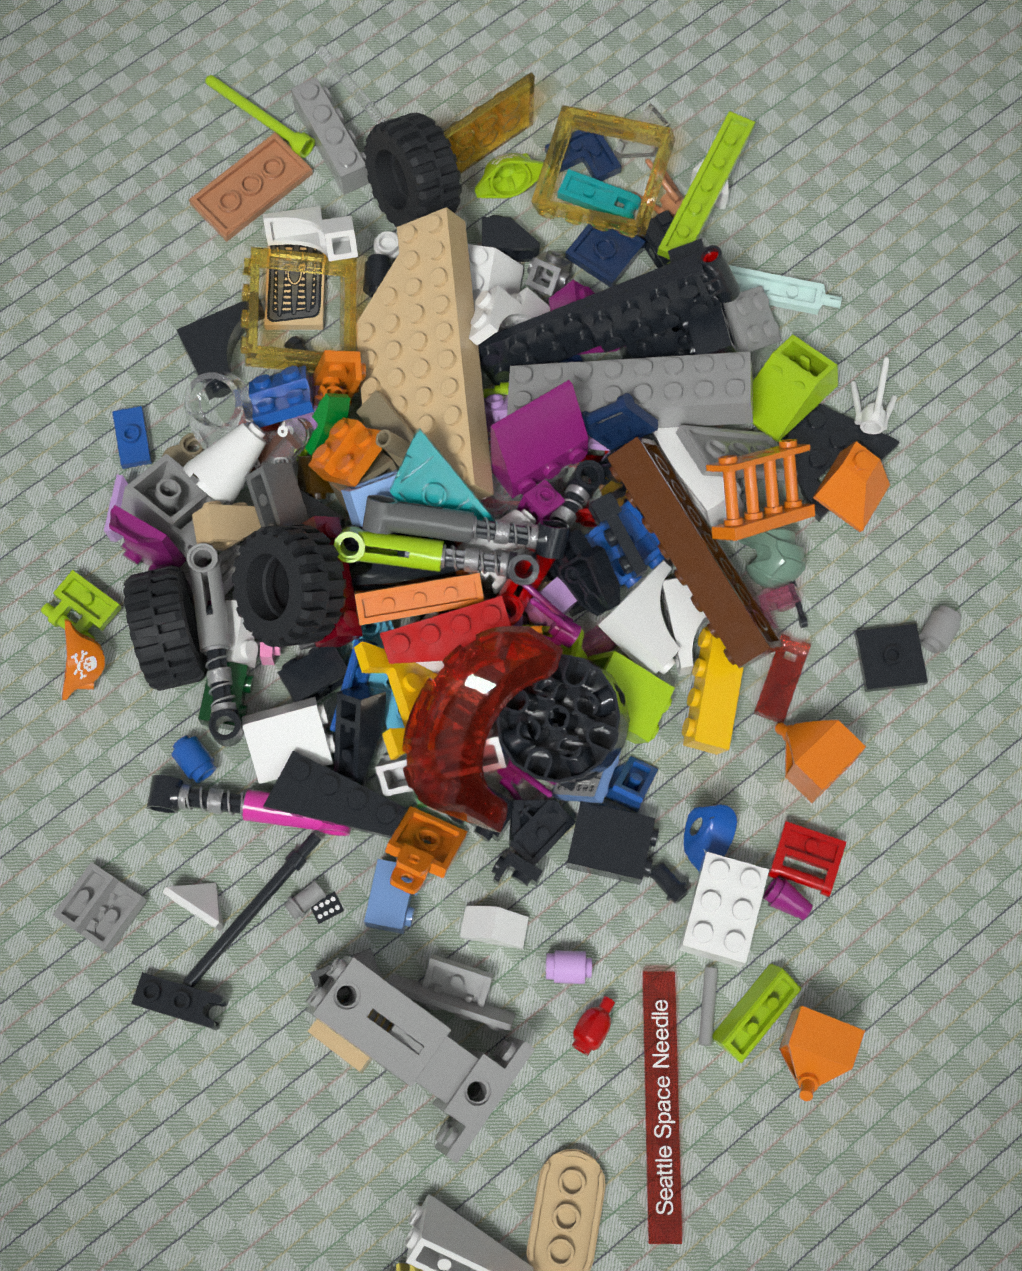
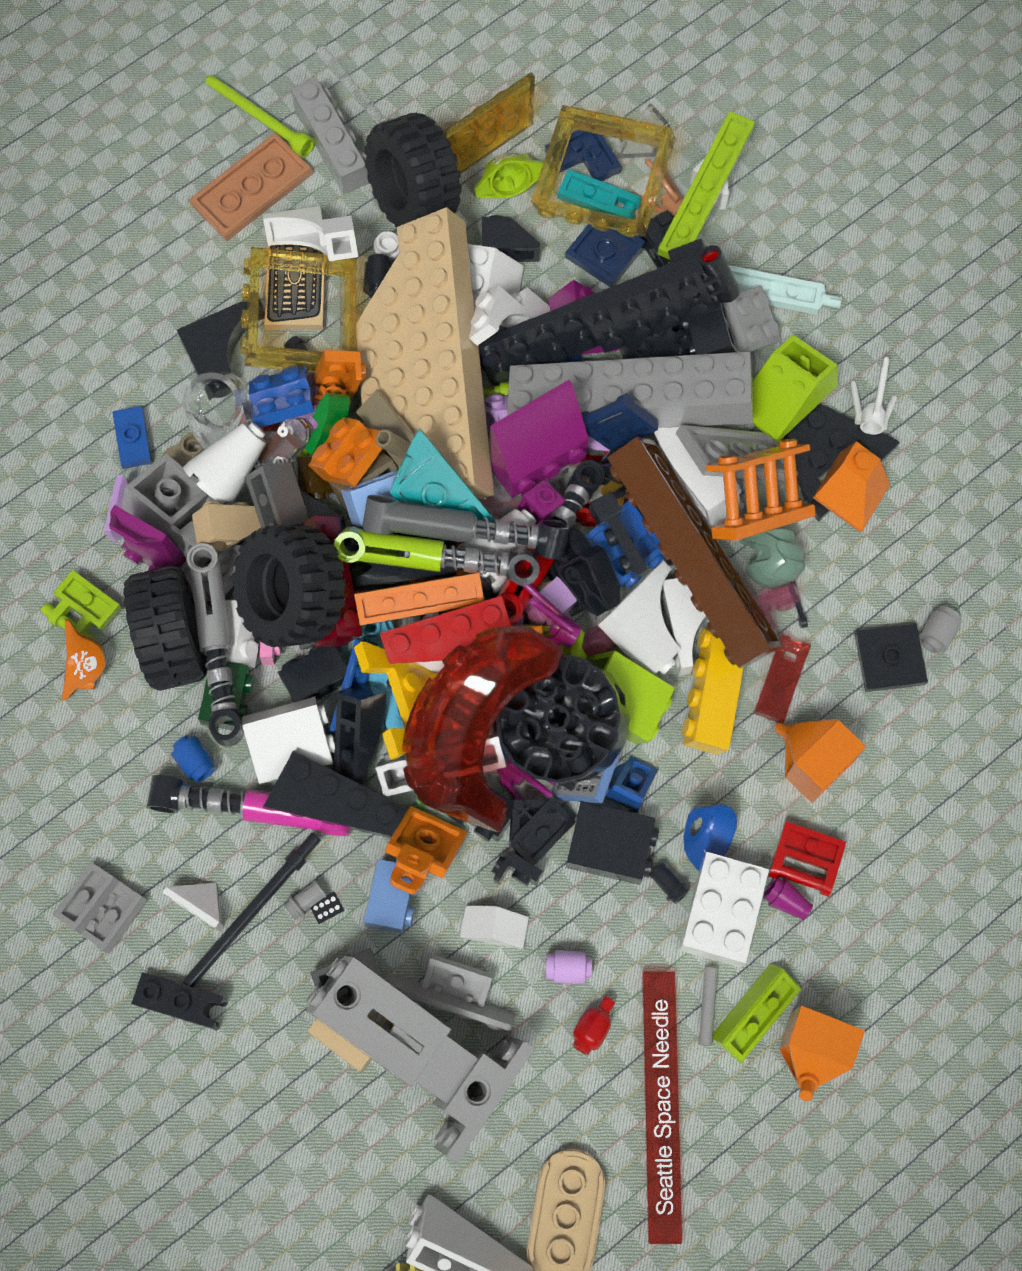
flat silver brick [525,250,571,296] -> none

